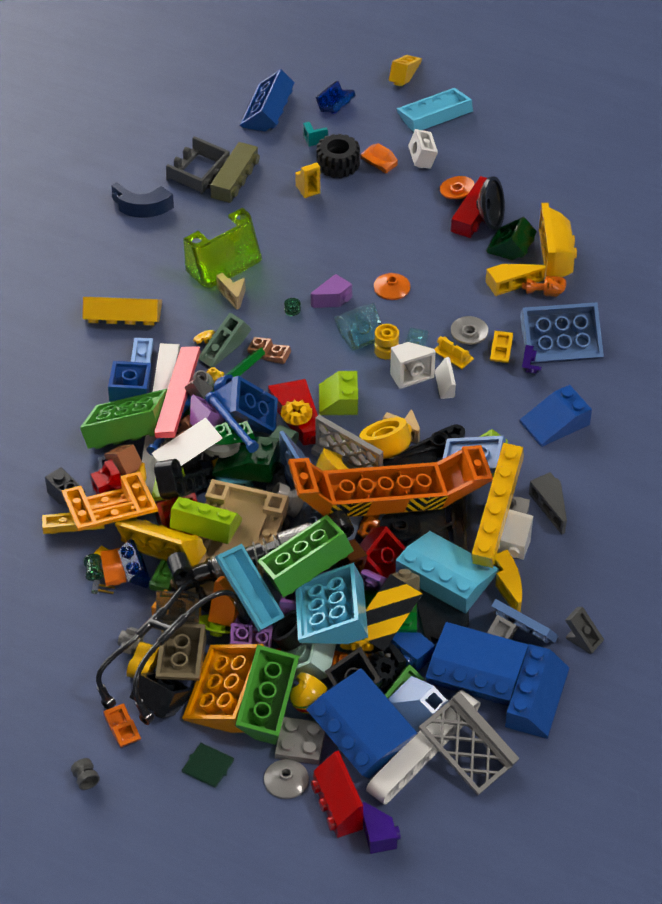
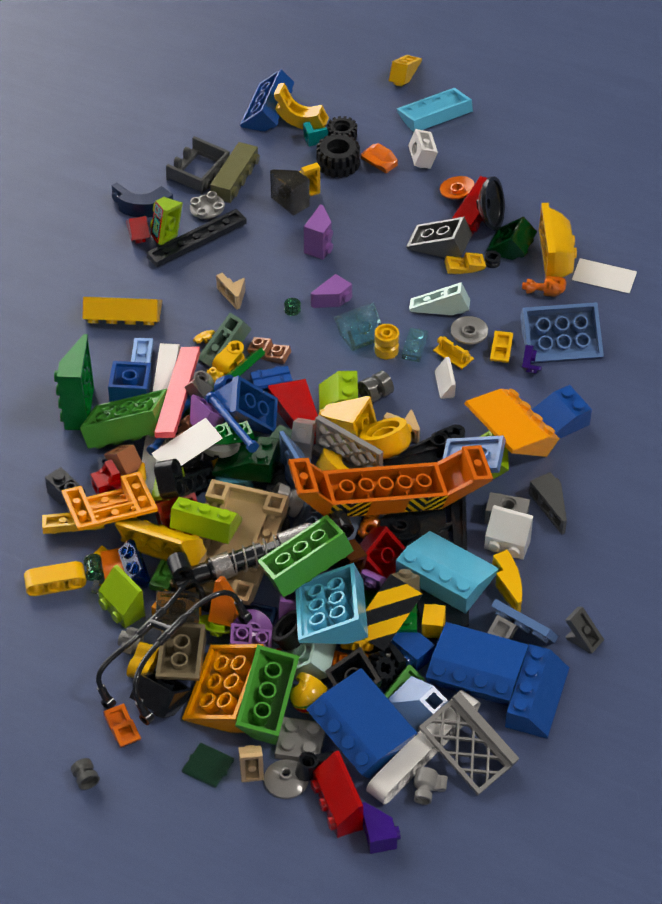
clear neon green windscreen [183,207,262,288] -> none
medium azure slope [215,544,285,632] -> none
yellow gear [281,399,312,425] -> none
clear blue bracket [316,81,356,114] -> none
orange dish [374,273,410,300] -> none
white slope [390,342,436,389] -> none
yellow brick [472,443,524,568] -> none
yellow slope [486,264,546,296] -> none
none -> yellow beam [24,561,86,596]
none -> green slope [54,334,94,430]
none -> lime slope [98,565,145,628]
none -> red slope [126,216,150,244]
none -> black plate [147,209,247,267]
none -> lime slope [150,197,183,245]
none -> light grey dish [190,191,225,219]
none -> yellow piece [212,340,245,375]
none -> tan slope [239,745,264,782]
none -> blue brick [250,366,293,392]
none -> clear smoke slope [270,169,310,216]
none -> yellow arch [274,83,329,130]
none -> light grey arch [291,418,316,460]
none -> black piece [295,750,335,781]
none -> medium lavender slope [304,205,333,260]
none -> yellow slope [319,396,377,449]
none -> black tyre [327,116,357,140]
none -> dark grey wheel [358,370,394,403]
none -> dark grey slope [406,217,472,258]
none -> light aqua slope [409,282,470,315]
none -> light grey piece [414,767,448,805]
none -> yellow brick [422,604,446,639]
none -> yellow slope [444,252,486,274]
none -> light orange slope [464,388,560,457]
none -> black bush [484,251,501,268]
none -> white sticker [572,258,637,293]

